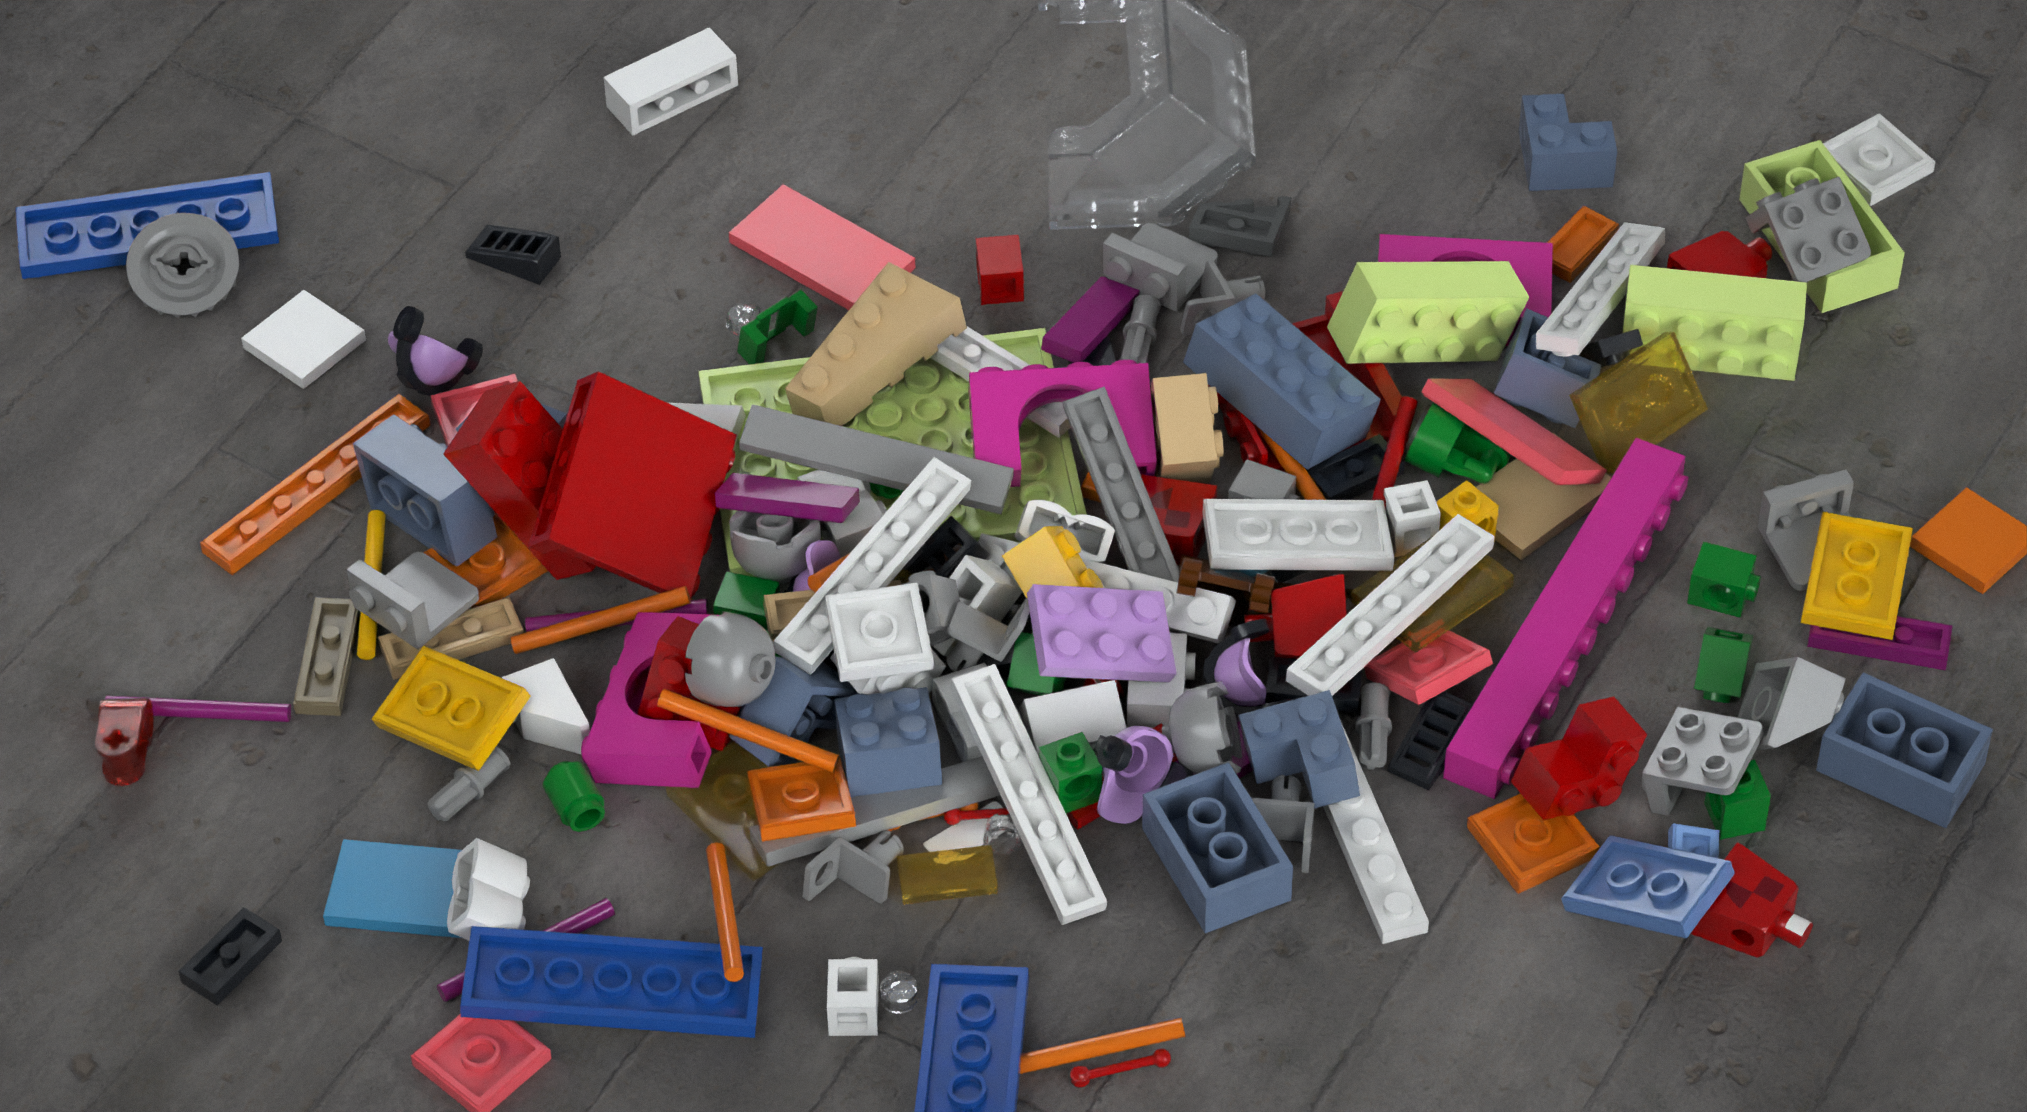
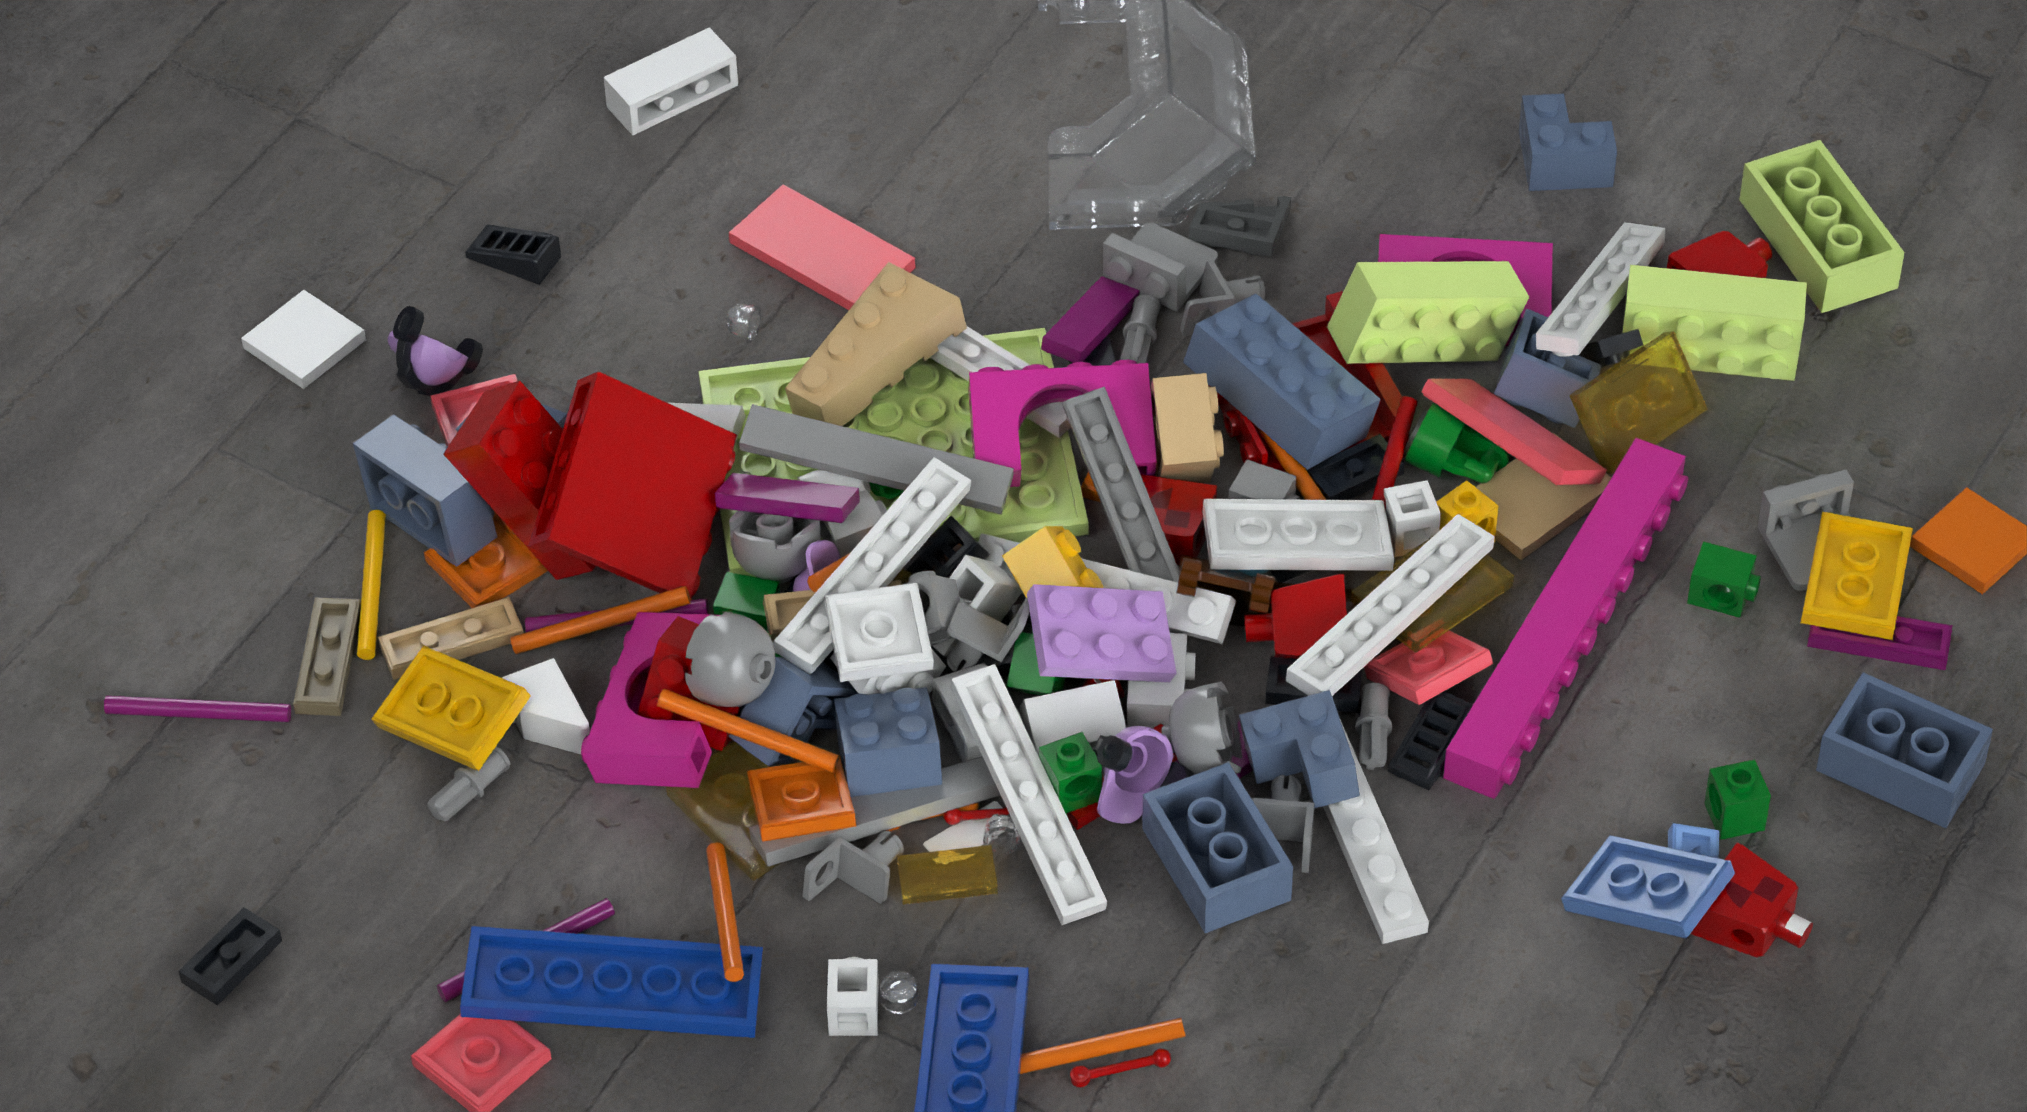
blue plate [16,172,279,279] -> none
clear red piece [95,698,154,786] -> none
light grey gear [126,213,240,319] -> none
orange tile [200,394,430,575] -> none
dark azure tile [323,839,462,938] -> none
light grey bracket [347,552,479,649] -> none
white brick [447,838,530,940] -> none
green brick [543,761,605,832] -> none
green piece [737,290,818,365] -> none
red brick [976,235,1024,305] -> none
white brick [1014,500,1115,563] -> none
cap [1203,619,1291,717] -> none
orange tile [1467,794,1600,894] -> none
red brick [1511,696,1648,821] -> none
orange tile [1547,205,1619,283] -> none
light grey bracket [1642,707,1764,816] -> none
green slope [1694,627,1753,703] -> none
light grey slope [1737,657,1846,750] -> none
light grey bracket [1745,176,1871,282] -> none
white tile [1823,113,1935,206] -> none

